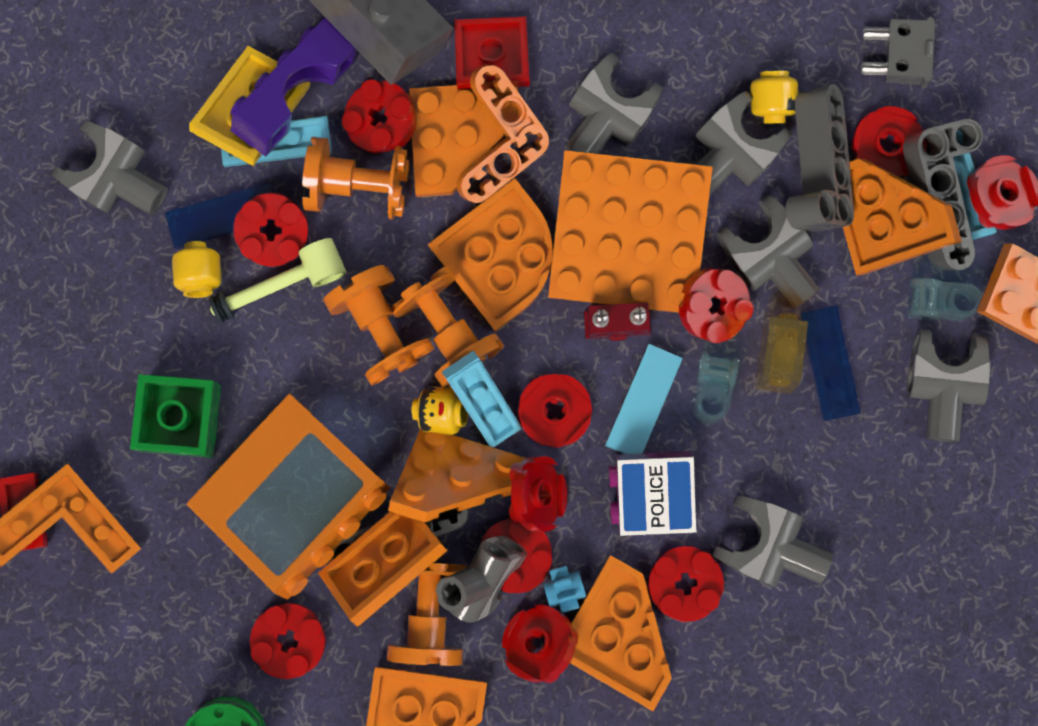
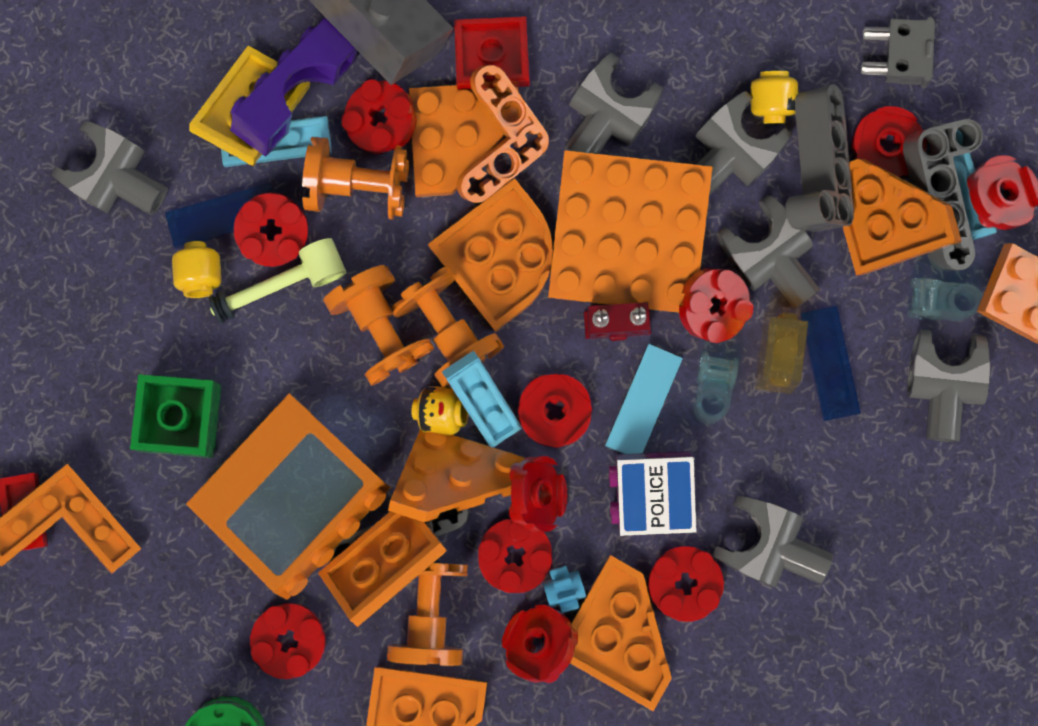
dark grey connector [436,536,528,623] -> none

